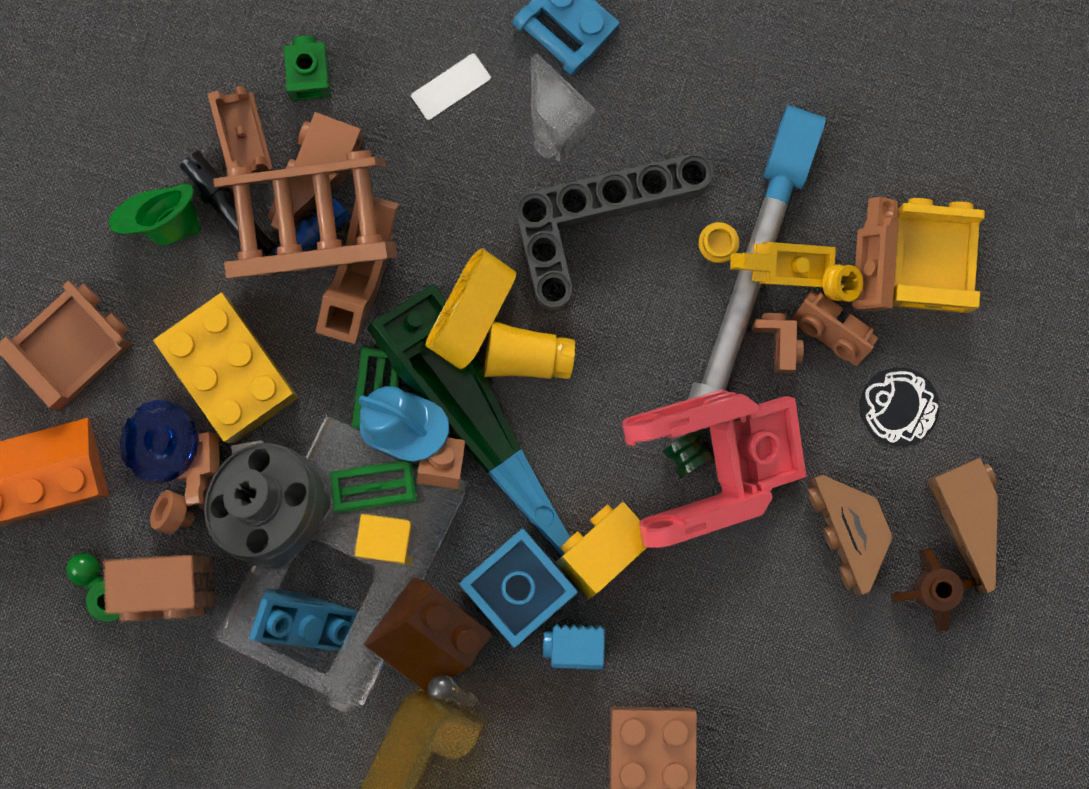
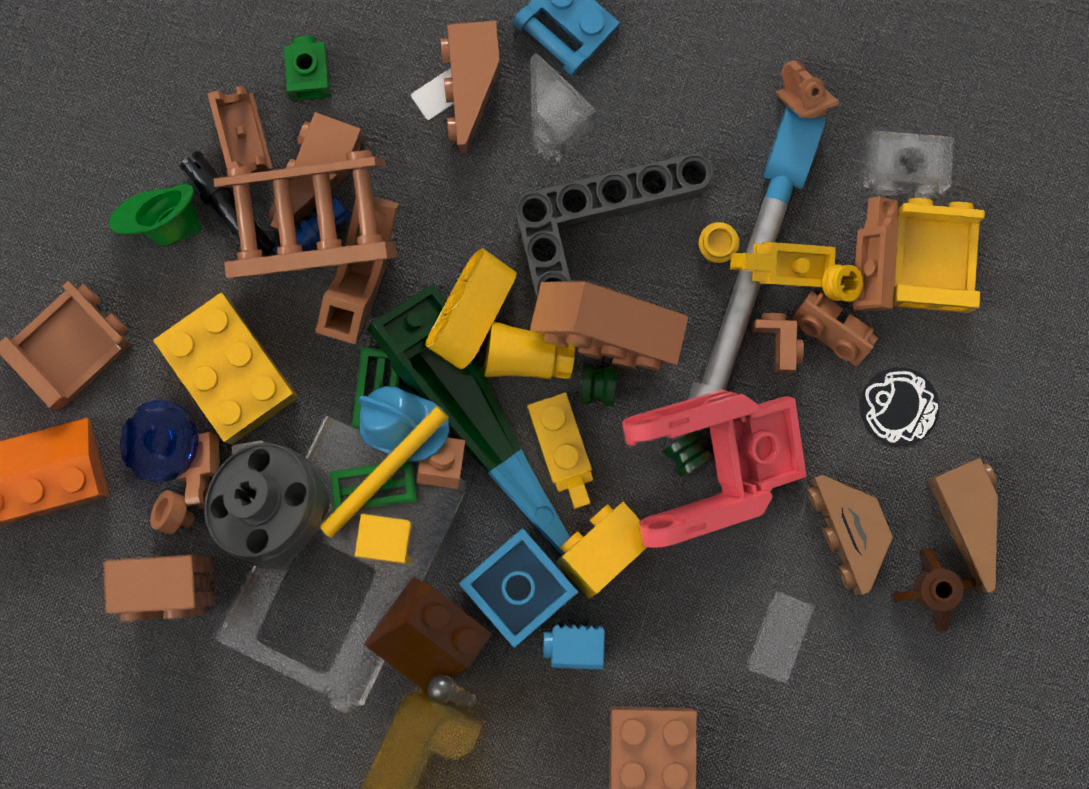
green plate [66,553,119,622] -> none
dark azure slope [249,588,360,652] -> none
none -> yellow bar [320,406,449,538]
none -> nougat slope [440,20,500,154]
none -> yellow hinge [527,392,593,509]
none -> nougat brick [530,281,689,371]
none -> dark green wheel [581,363,617,406]
none -> clear tile [746,591,815,684]
none -> nougat hinge [775,60,839,118]
none -> clear brick [862,131,954,199]

